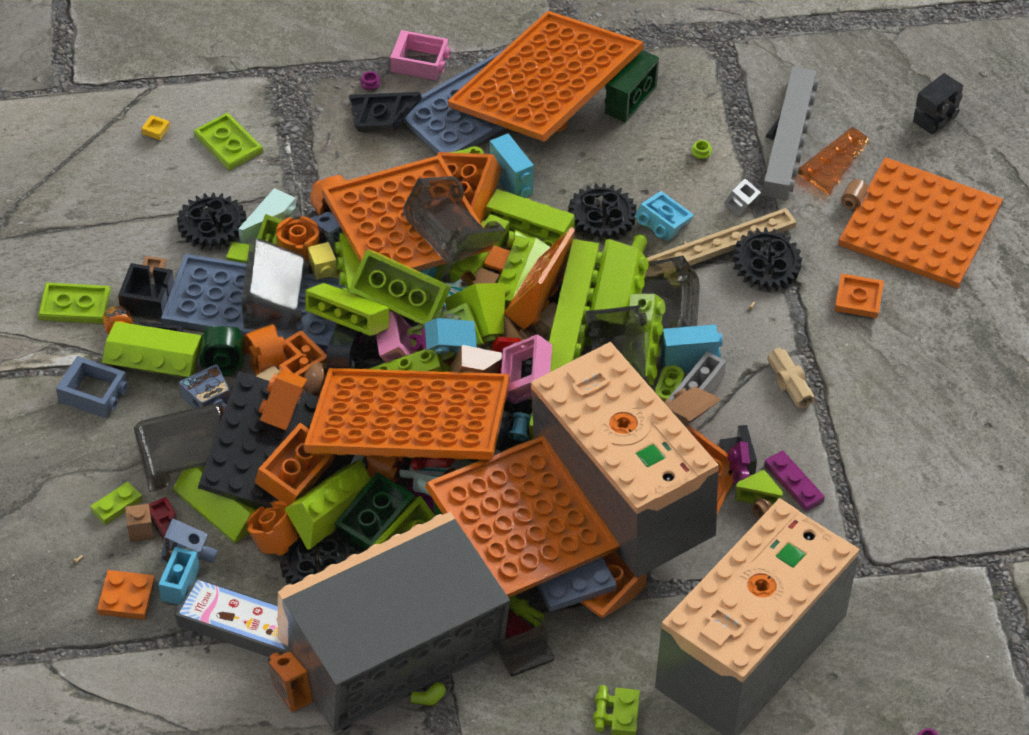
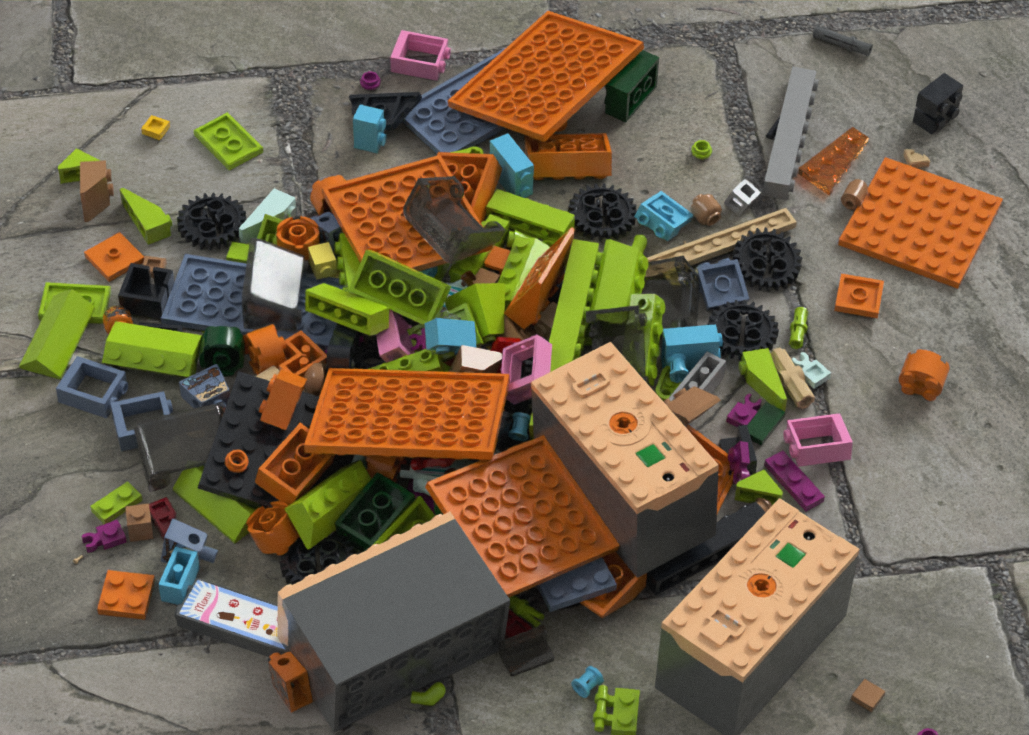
none -> lime slope [19,289,95,380]
none -> lime slope [58,148,100,184]
none -> medium nougat slope [80,160,114,222]
none -> magenta plate [81,520,127,553]
none -> orange plate [84,232,144,282]
none -> sand blue window [110,391,178,451]
none -> lime slope [119,188,173,245]
none -> orange plate [225,450,249,473]
none -> medium azure brick [353,105,387,153]
none -> orange slope [524,133,612,180]
none -> medium azure bush [571,666,604,698]
none -> black brick [646,502,766,596]
none -> medium azure bush [667,353,689,383]
none -> medium nougat head [690,194,722,226]
none -> sand blue plate [693,258,749,310]
none -> black gear [707,300,779,361]
none -> magenta plate [726,393,762,428]
none -> lime slope [738,348,787,411]
none -> dark green tile [747,402,786,446]
none -> bright pink window [783,413,852,467]
none -> lime pin [789,307,808,349]
none -> light aqua plate [792,352,831,389]
none -> dark grey pin [813,25,873,56]
none -> medium nougat tile [851,679,885,712]
none -> orange brick [899,349,950,401]
none -> tan tile [903,149,930,168]

